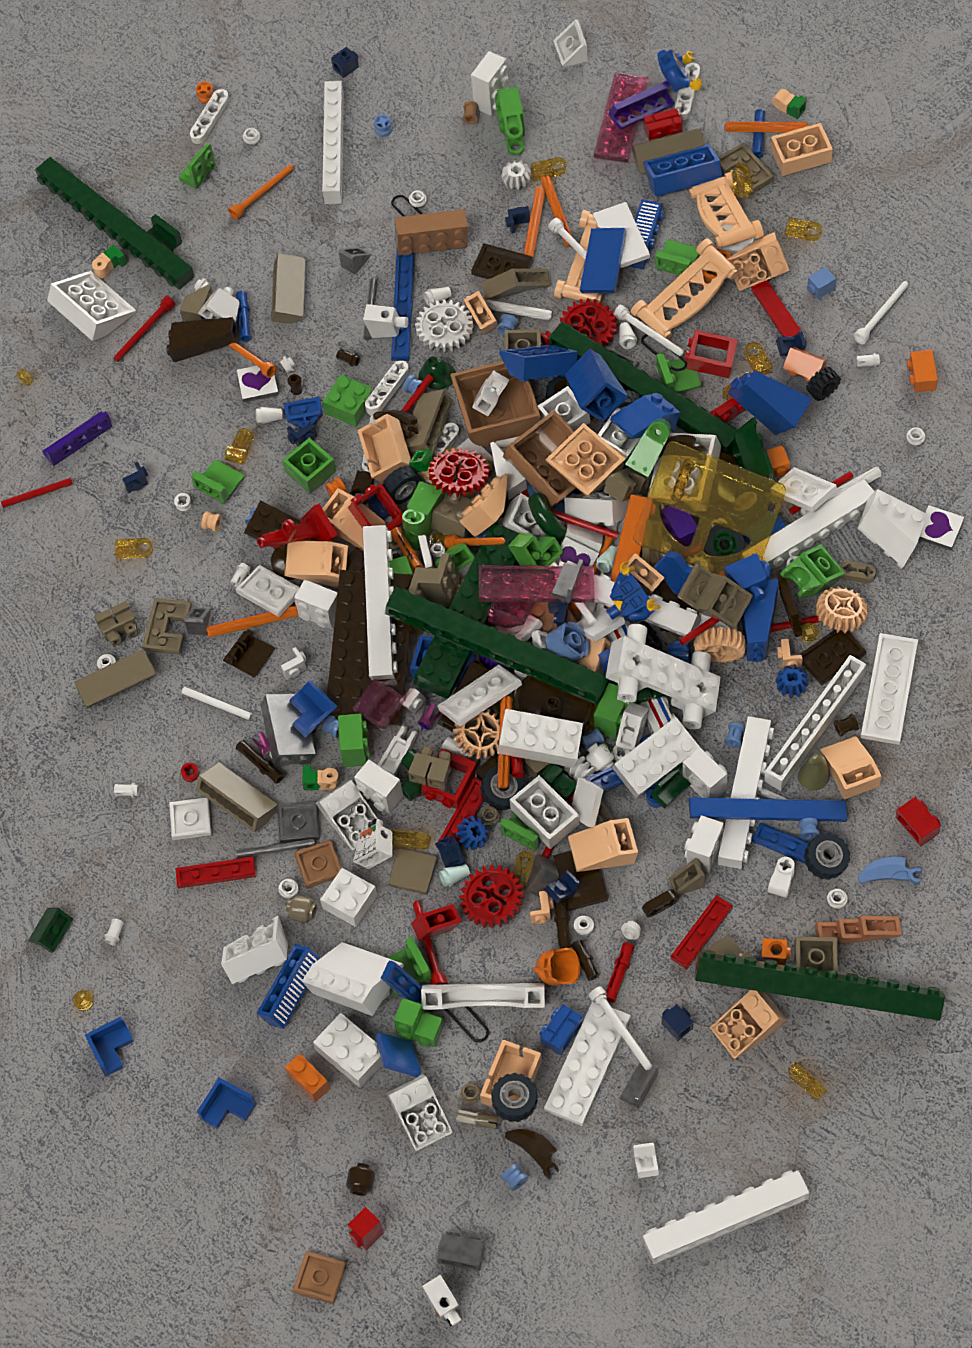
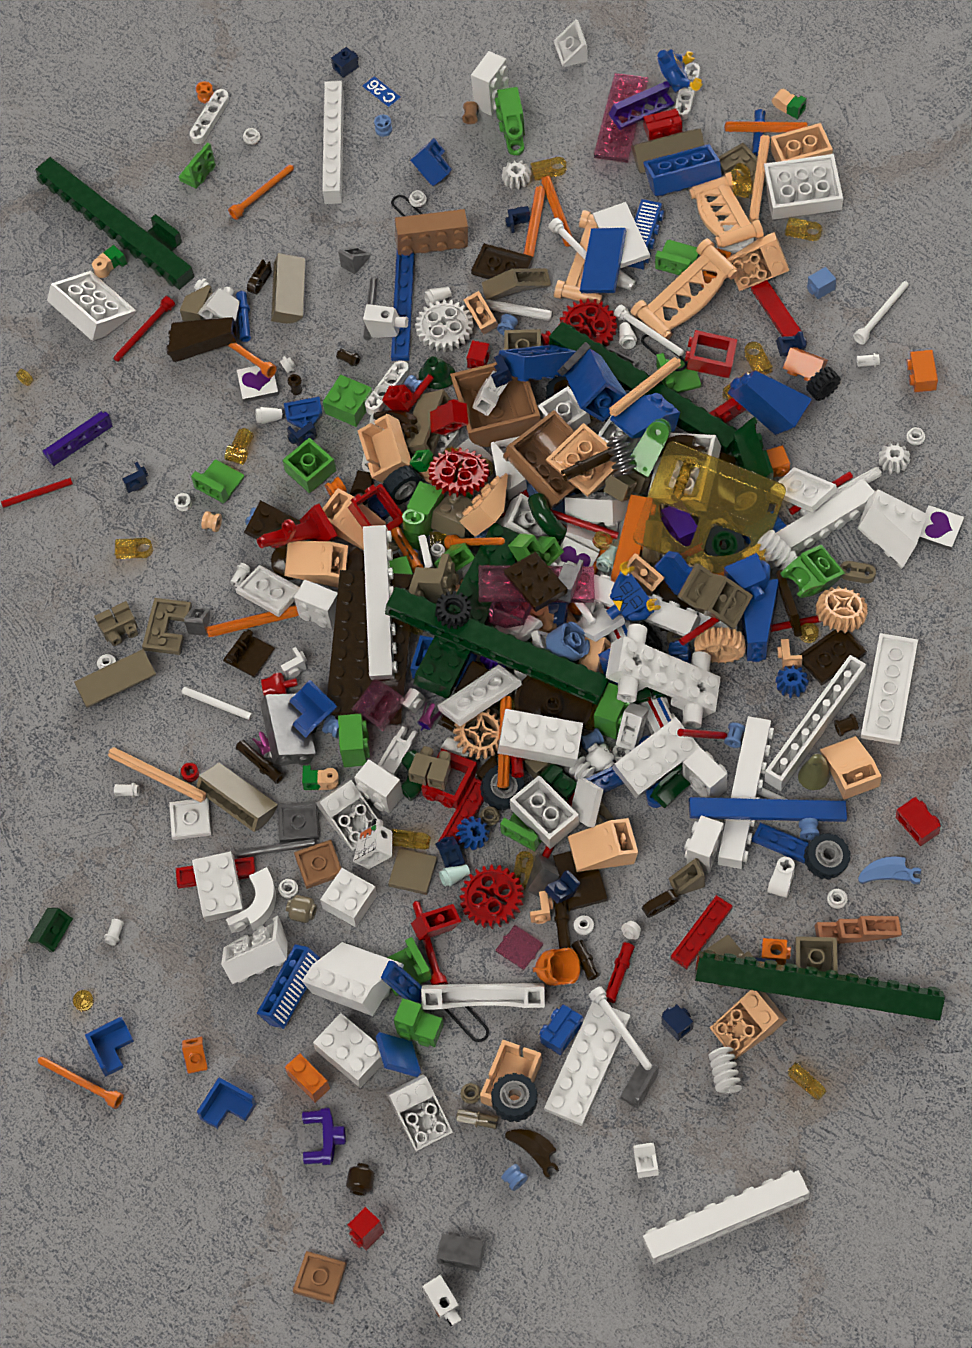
none -> orange piece [38,1057,124,1109]
none -> light nougat axle [108,747,207,802]
none -> orange bracket [182,1037,208,1074]
none -> white brick [192,851,244,922]
none -> white arch [226,867,276,933]
none -> dark brown piece [247,259,272,295]
none -> red piece [261,673,298,697]
none -> dark purple connector [302,1108,346,1165]
none -> blue sticker [362,76,401,107]
none -> red brick [382,385,415,411]
none -> blue panel [410,138,452,186]
none -> red brick [430,399,468,436]
none -> black tyre [435,591,471,629]
none -> red brick [466,340,491,369]
none -> dark blue bracket [491,354,513,388]
none -> clear pink piece [495,925,543,970]
none -> dark brown plate [503,552,568,612]
none -> flat silver tile [557,342,590,376]
none -> dark brown pin [561,447,614,481]
none -> clear yellow tile [592,531,612,550]
none -> flat silver piece [606,435,636,477]
none -> light nougat axle [609,357,681,417]
none -> white cone [617,270,636,291]
none -> red bar [677,729,727,740]
none -> white piece [709,1047,742,1093]
none -> light nougat axle [749,135,770,222]
none -> white piece [757,530,798,570]
none -> white slope [764,154,843,220]
none -> white gear [878,442,910,474]

